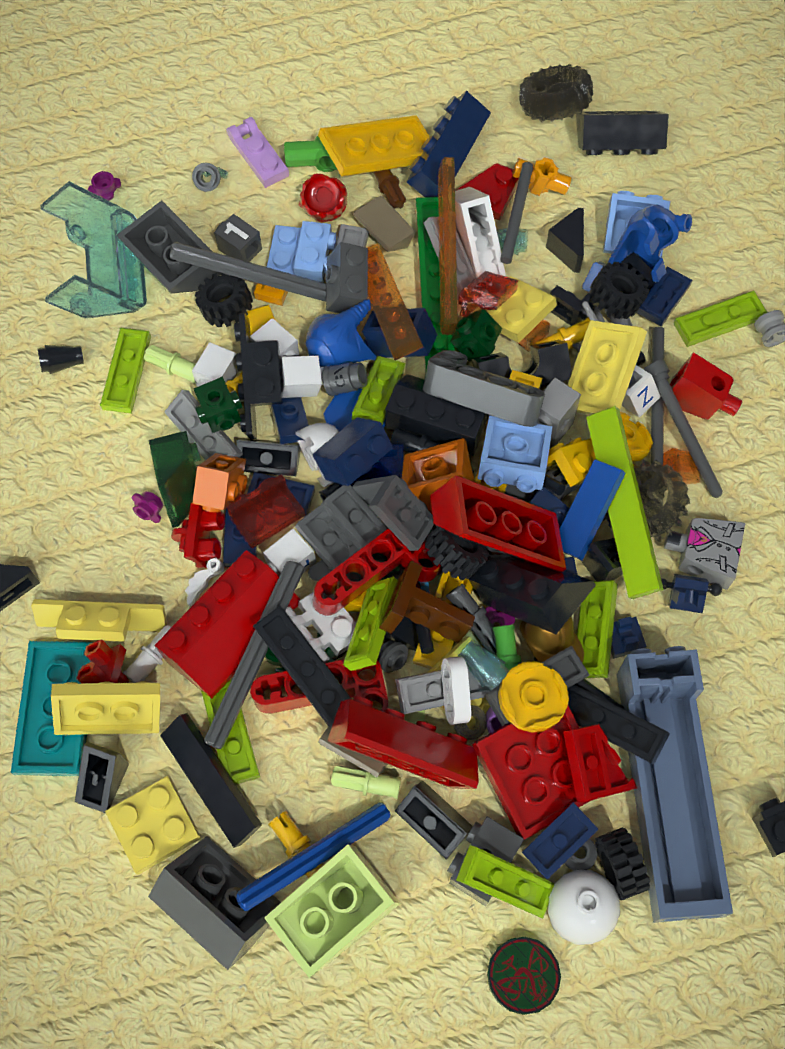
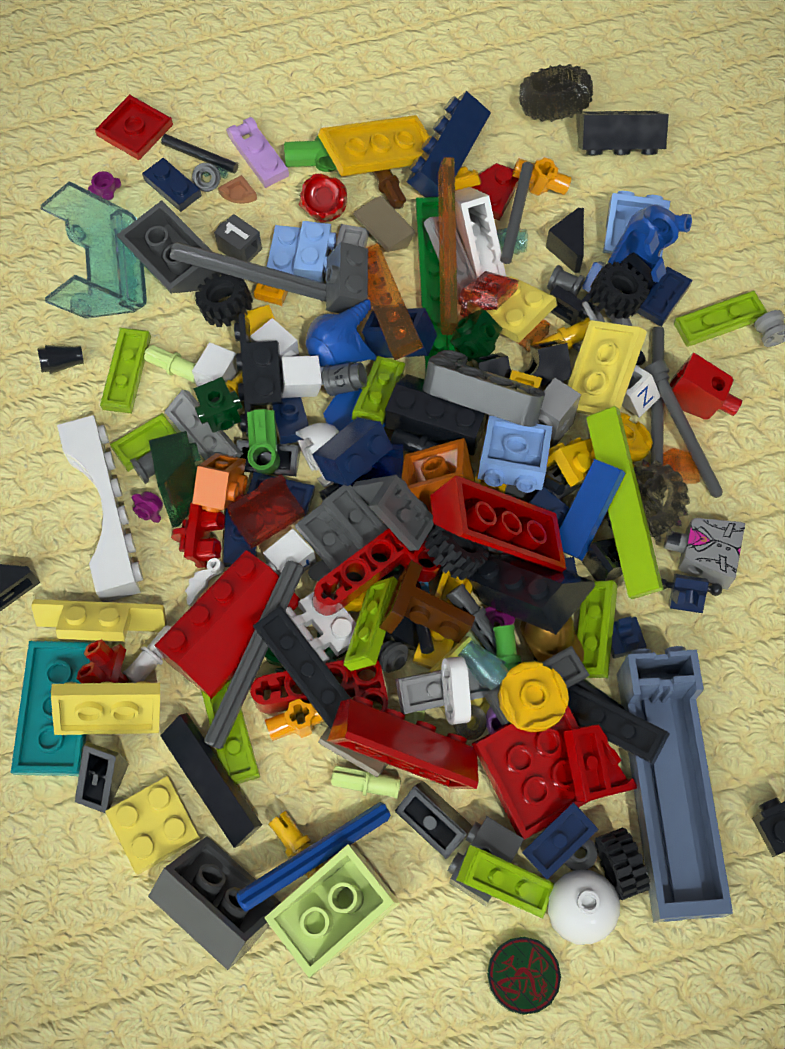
none -> white arch [57,415,143,602]
none -> red tile [95,94,173,160]
none -> lime tile [110,413,180,472]
none -> dark grey bush [130,444,172,484]
none -> dark blue plate [142,158,202,212]
none -> black bar [161,134,239,174]
none -> nougat tile [218,175,257,204]
none -> bright green piece [247,409,280,475]
none -> light orange axle [265,699,324,741]
none -> yellow tile [452,166,481,191]
none -> dark grey bush [547,265,585,297]

